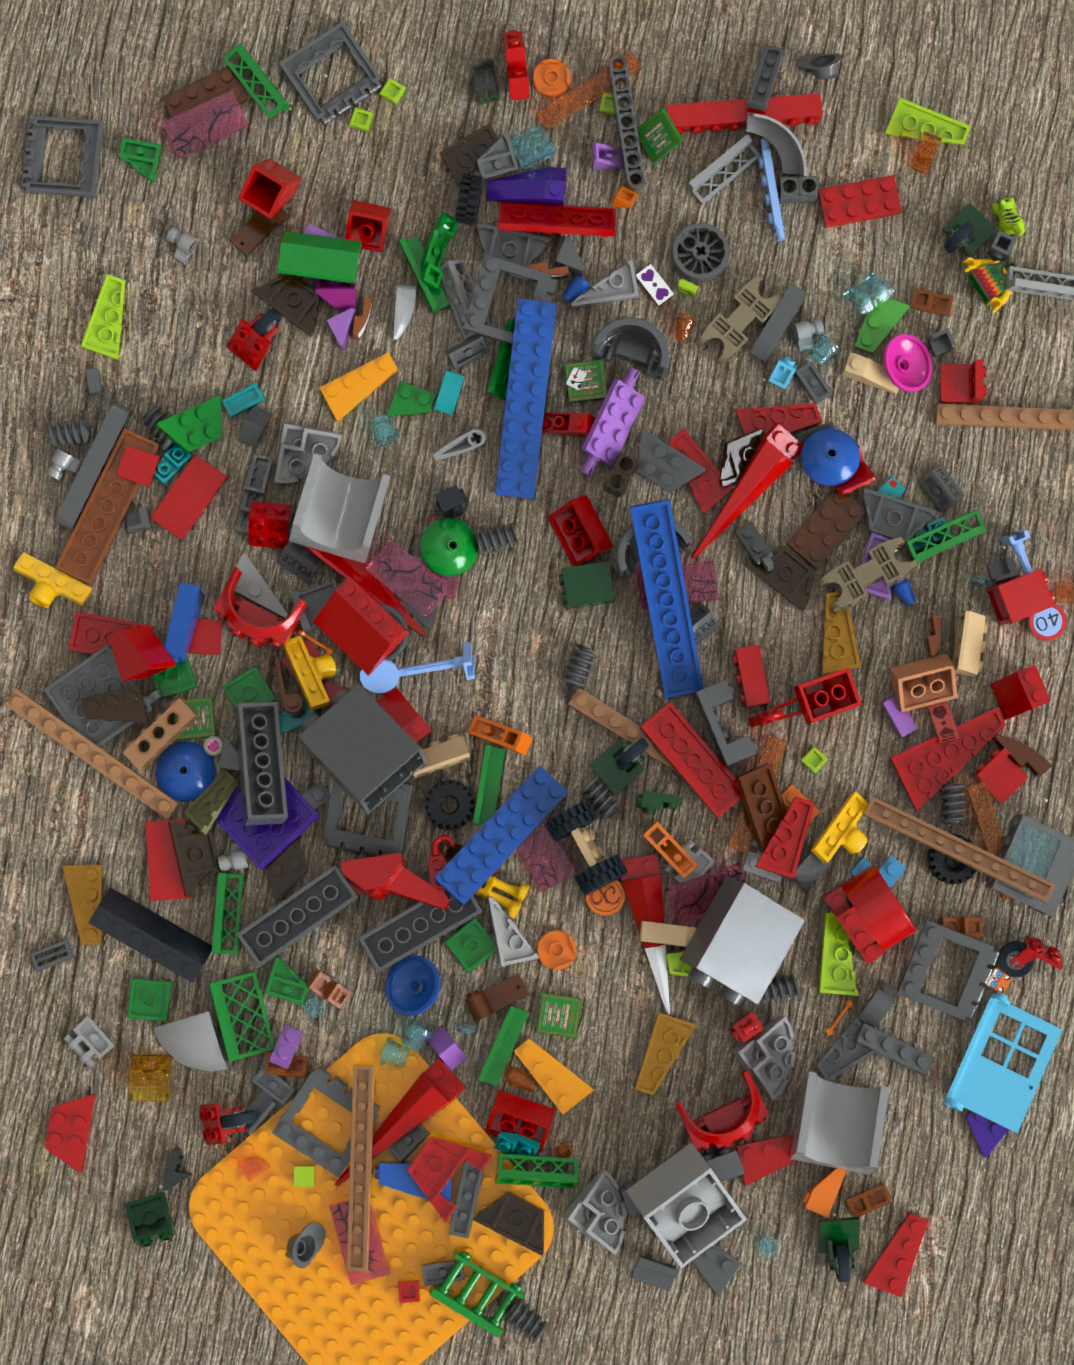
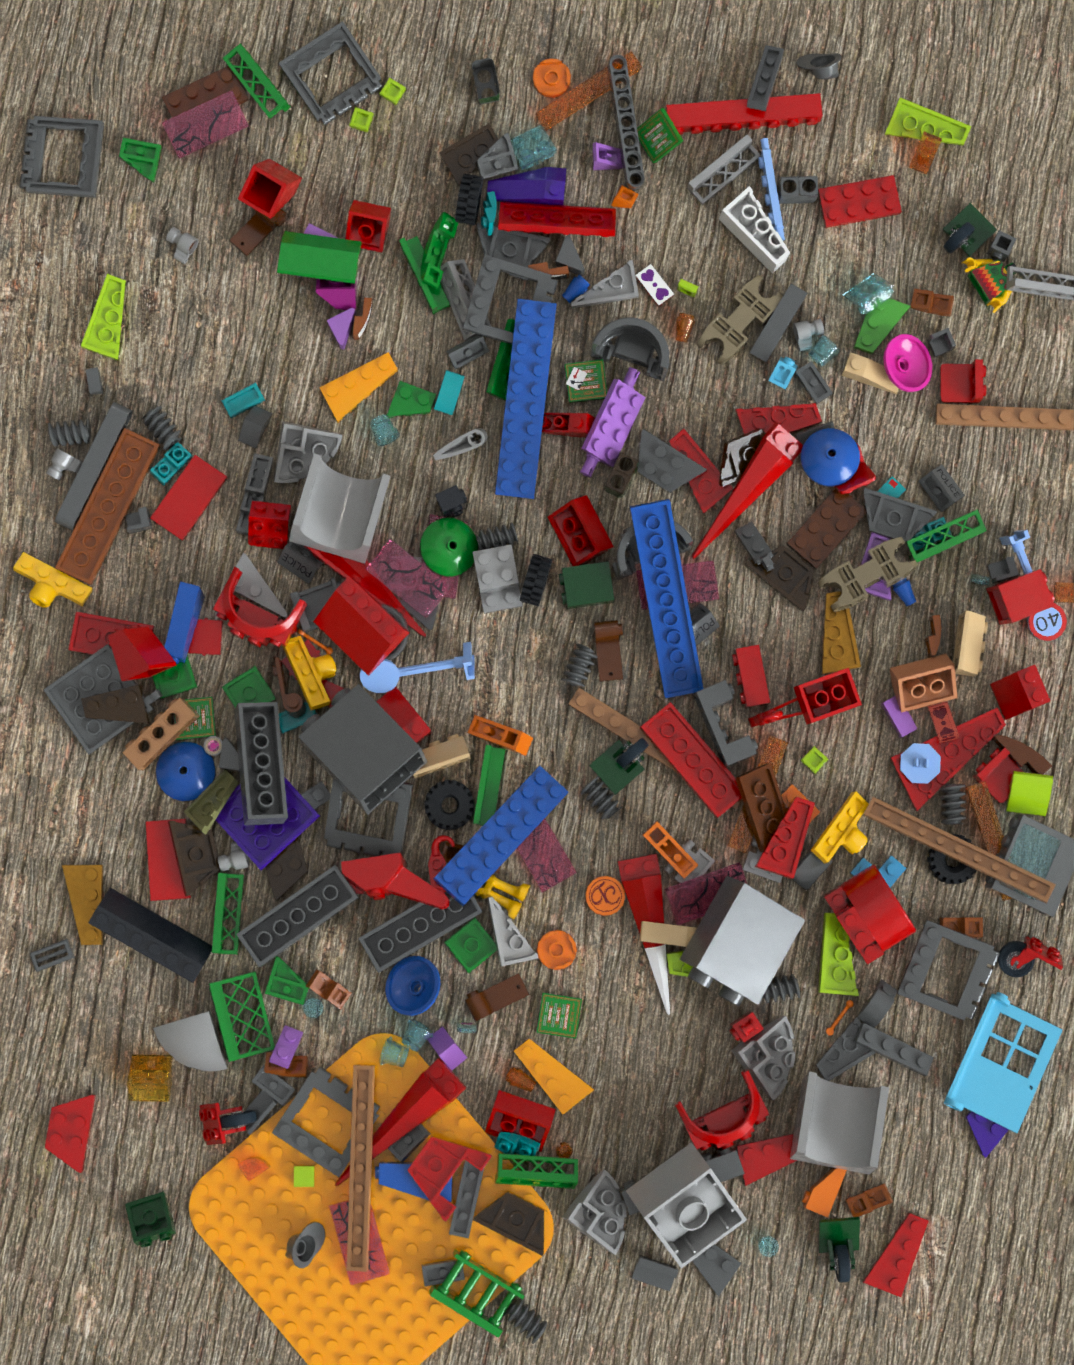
medium nougat plate [4,688,179,819] -> none
light grey plate [64,1016,116,1069] -> none
red piece [116,446,160,487] -> none
green tile [127,978,172,1022] -> none
green wing [154,395,222,454] -> none
pearl dark grey slope [162,1148,193,1191] -> none
red plate [226,308,282,371] -> none
dark brown wing [252,274,321,337] -> none
light grey piece [393,284,416,340] -> none
red plate [398,1280,420,1303] -> none
green fence [478,1005,529,1087] -> none
red arch [503,30,530,100] -> none
black plate [545,800,628,896] -> none
lime tile [599,92,621,116] -> none
pearl gold wing [634,1012,697,1095] -> none
dark green plate [636,791,683,815] -> none
dark grey piece [671,223,730,283] -> none
light grey panel [746,112,807,176] -> none
tile [985,967,1012,994] -> none
lime animal [992,198,1025,236] -> none
none -> light grey bracket [473,544,523,614]
none -> teal slope [481,191,497,236]
none -> black tyre [520,554,552,607]
none -> reddish brown door [594,620,623,682]
none -> white wedge [719,186,790,273]
none -> light blue piece [900,743,941,784]
none -> lime slope [1006,771,1053,816]

